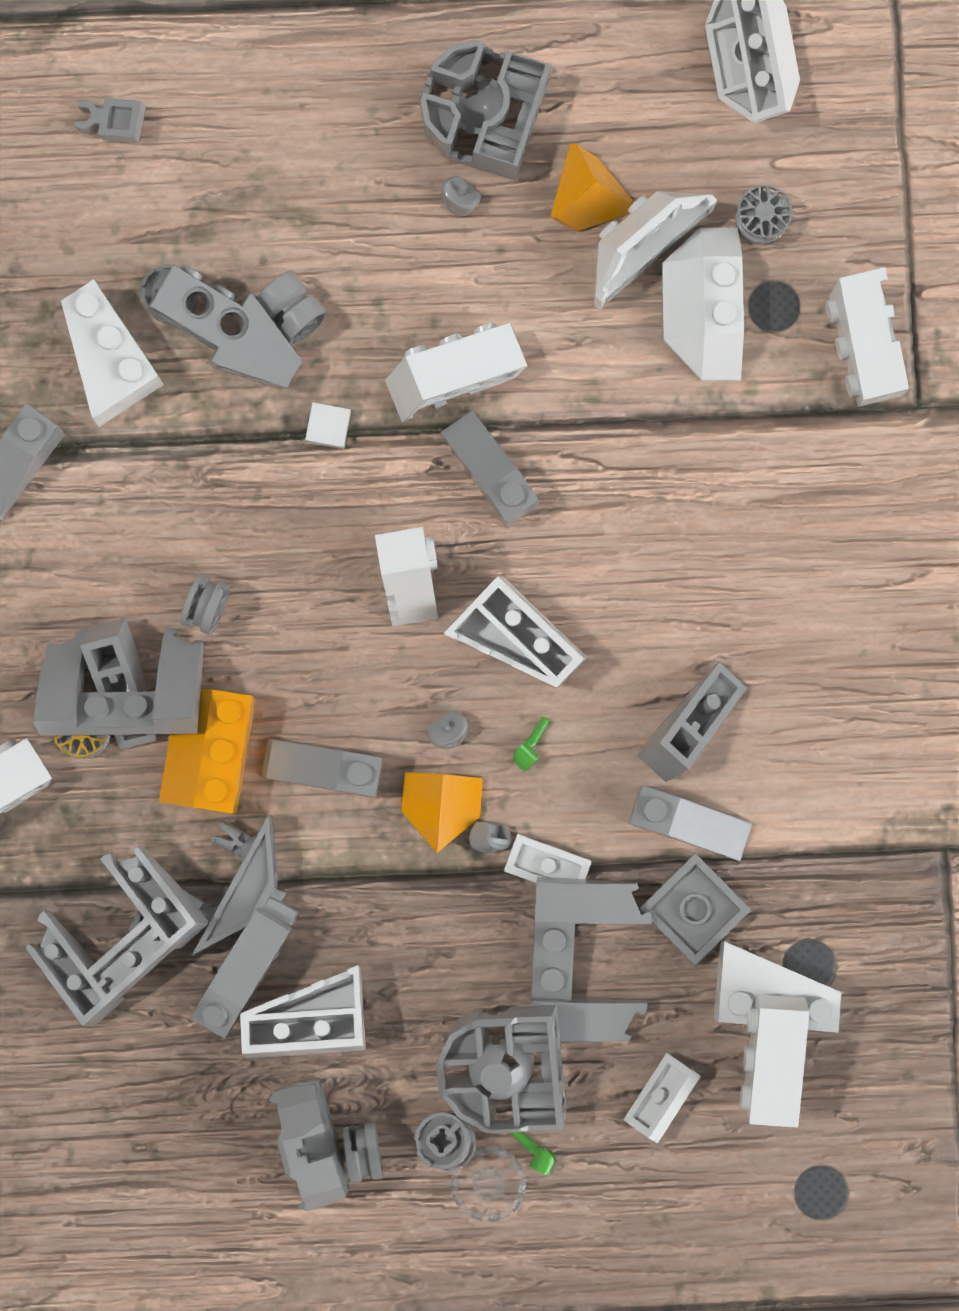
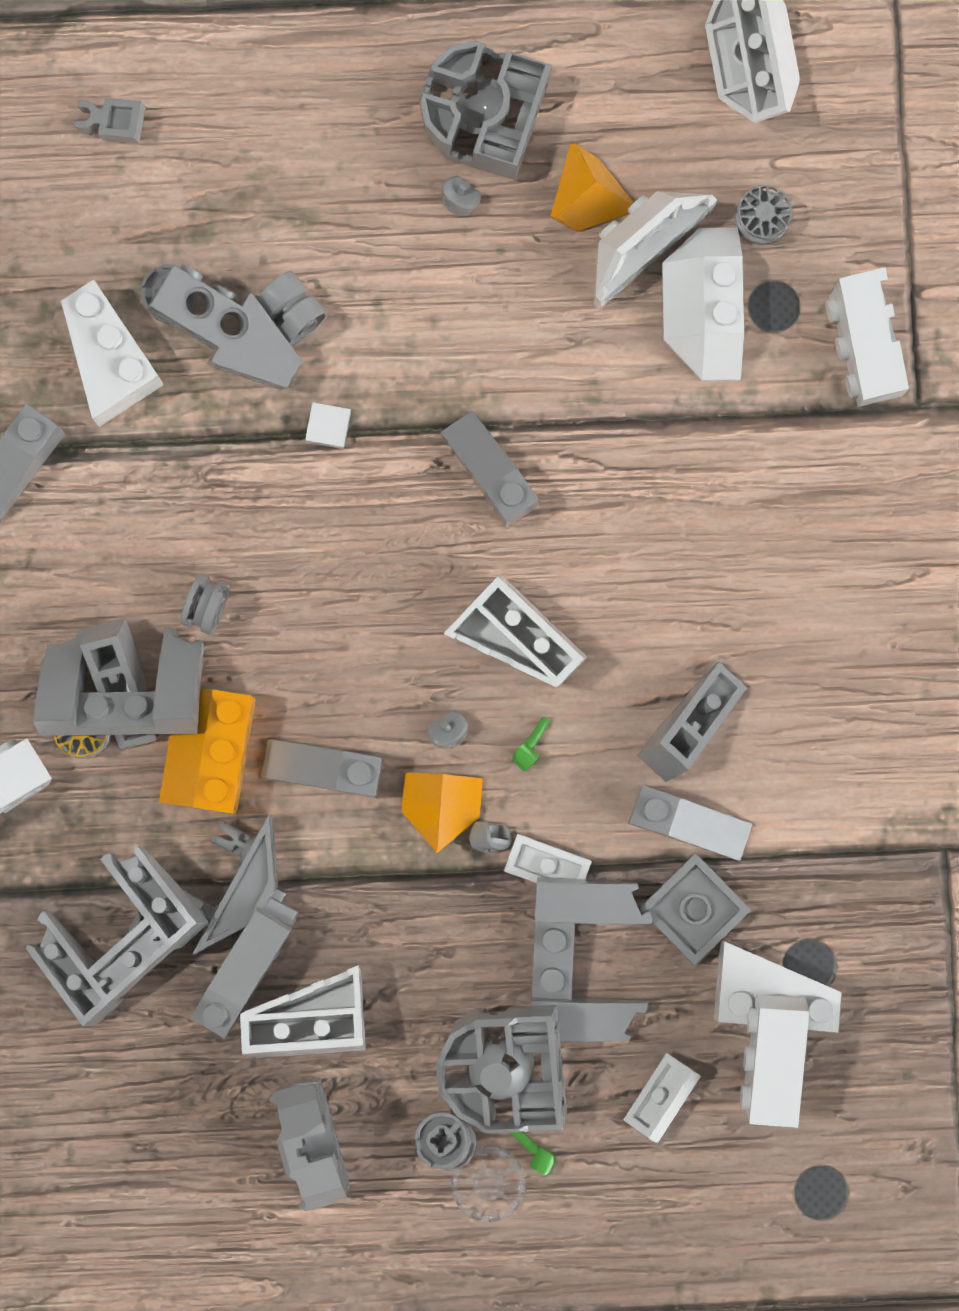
light grey wheel [343,1122,383,1183] -> none
white wedge [375,527,438,627] -> none
white wedge [385,322,527,422] -> none

